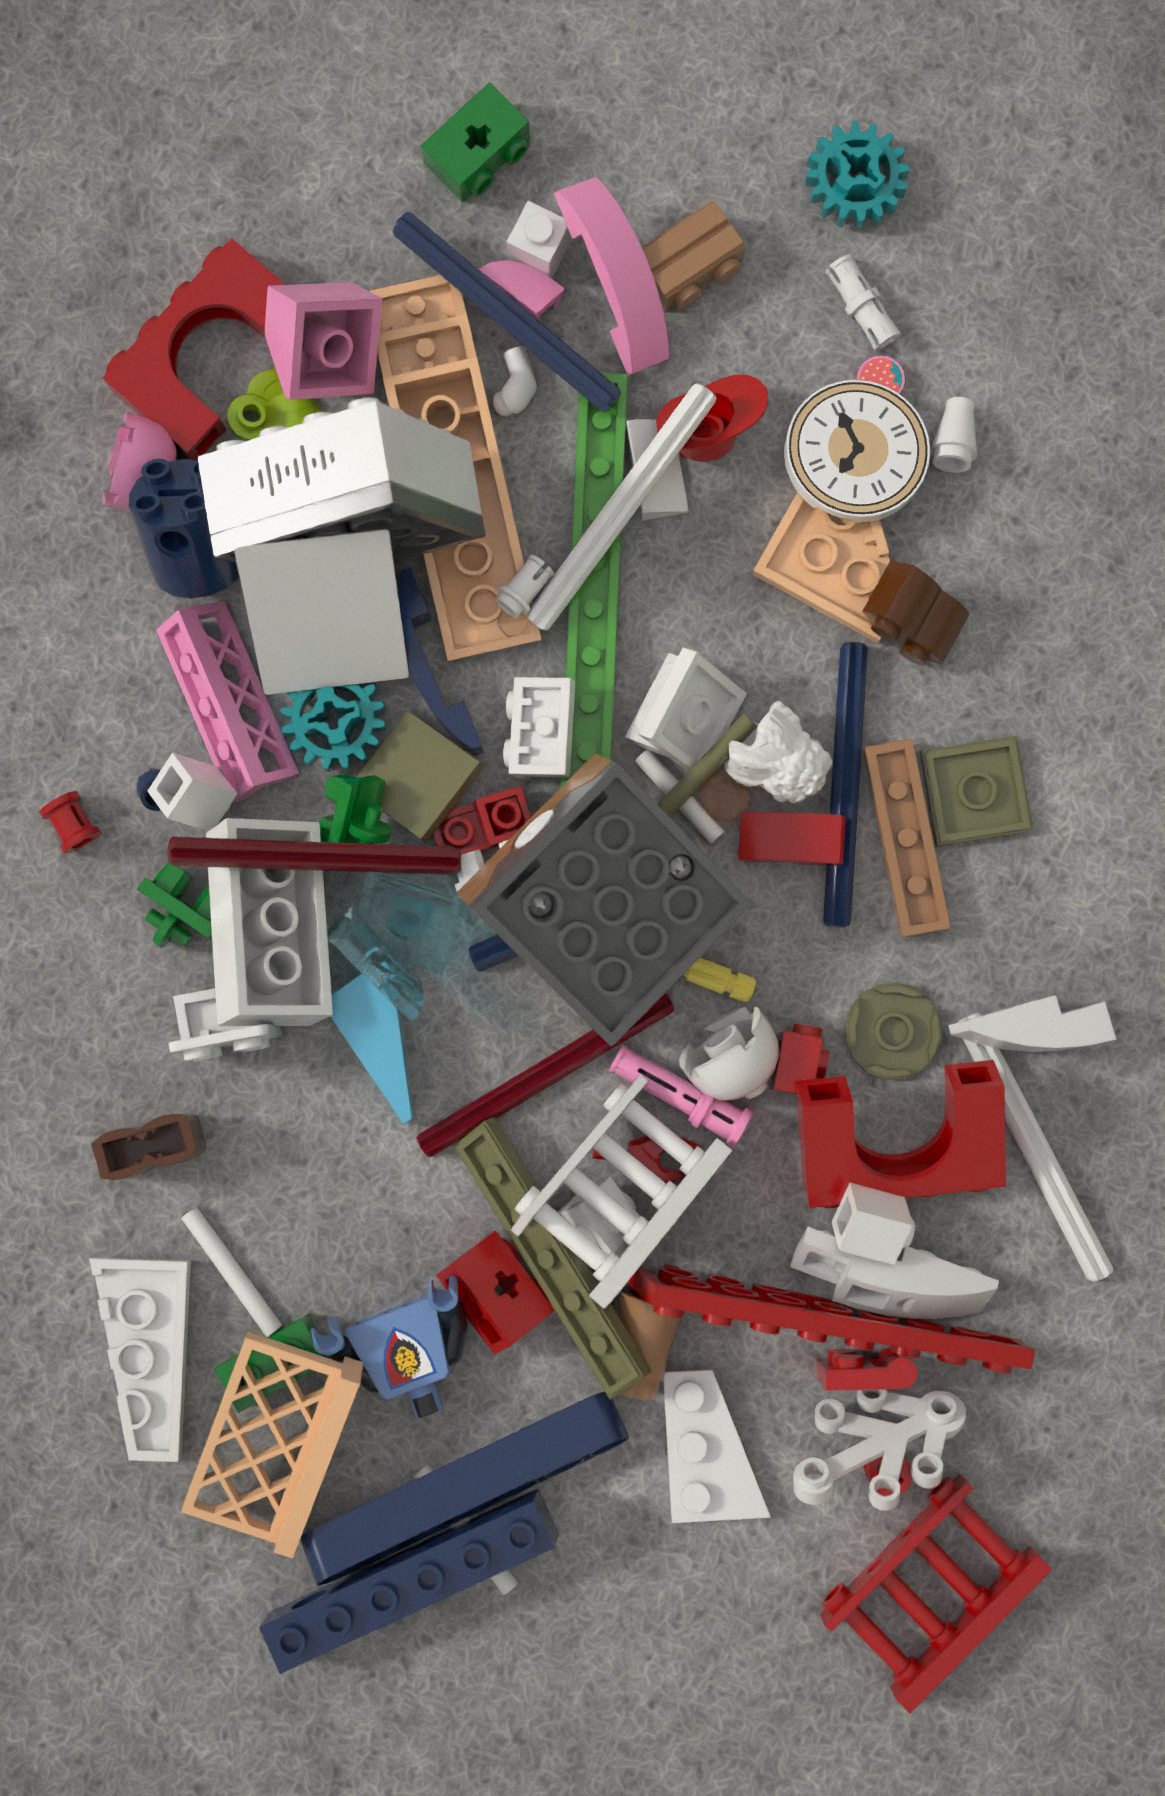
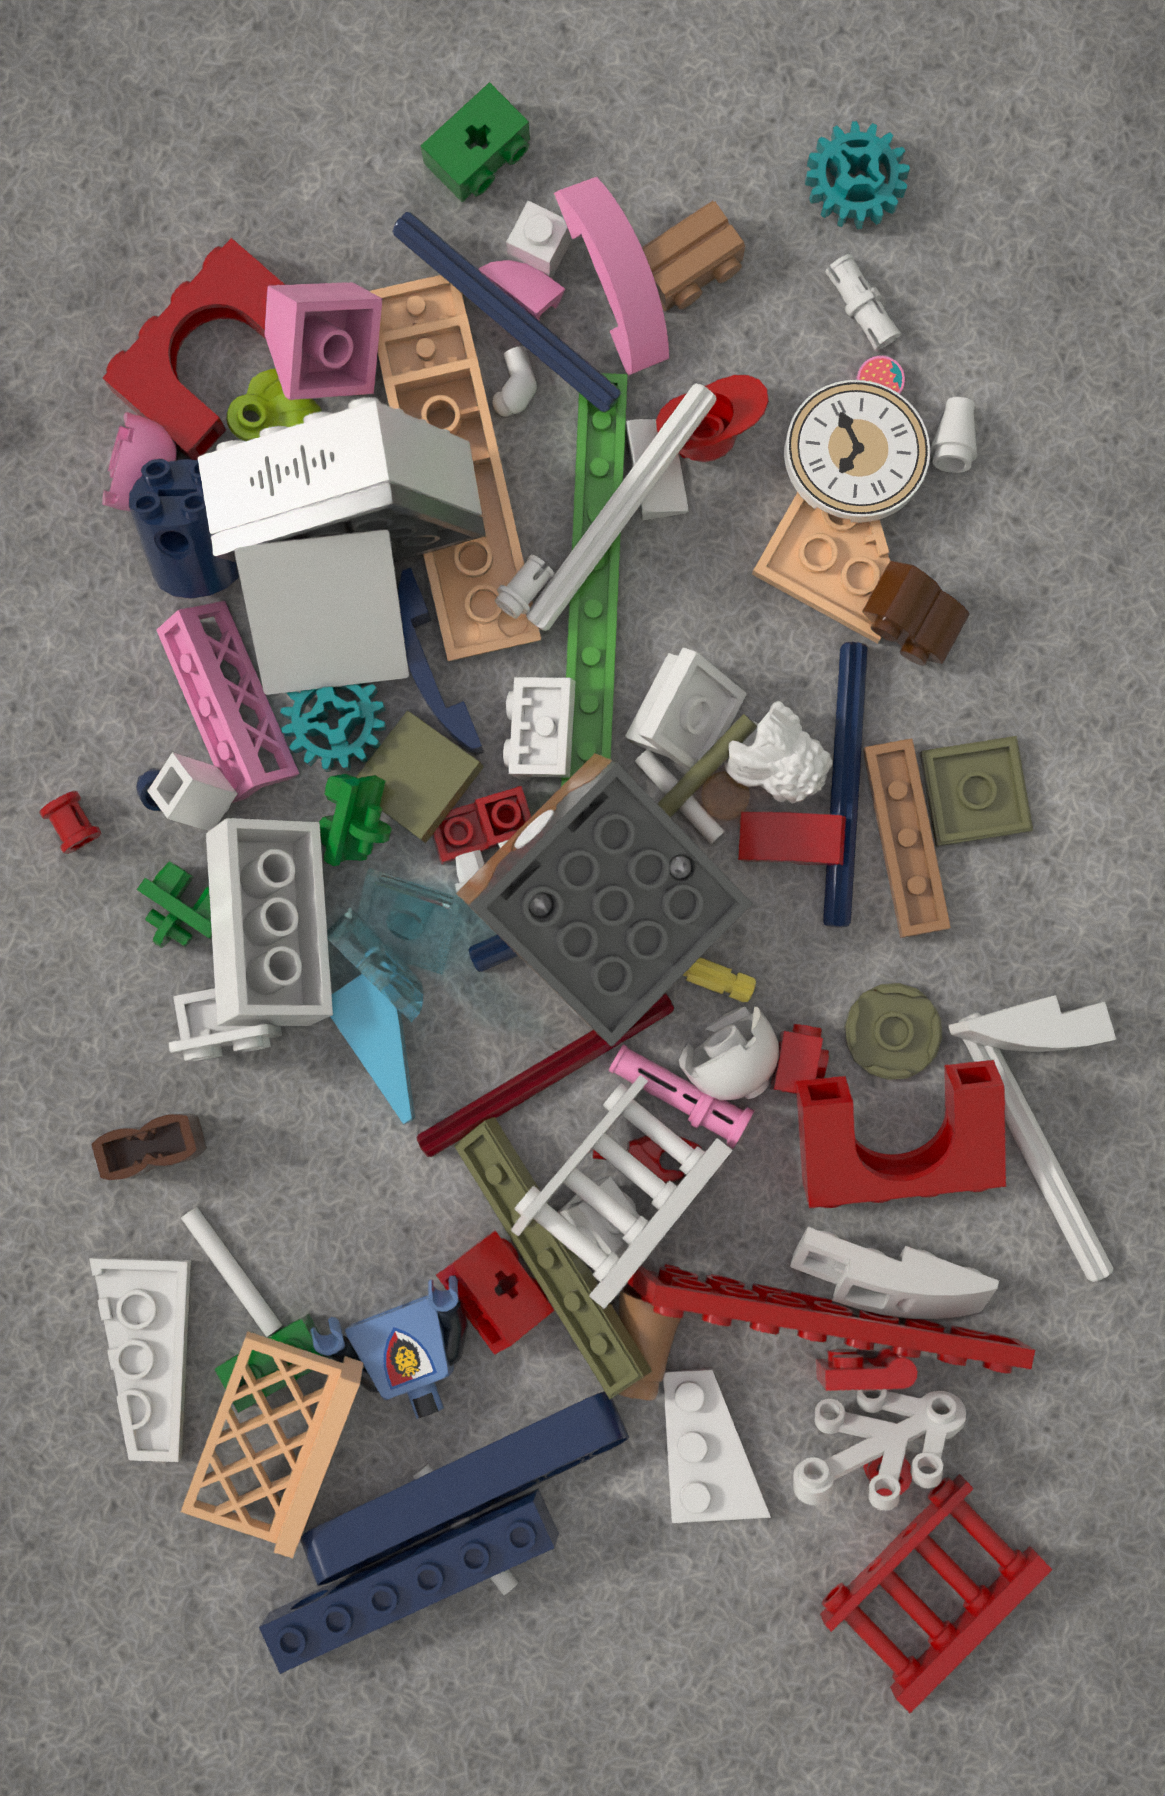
dark red axle [167,837,461,875] -> none
white brick [831,1183,915,1265] -> none

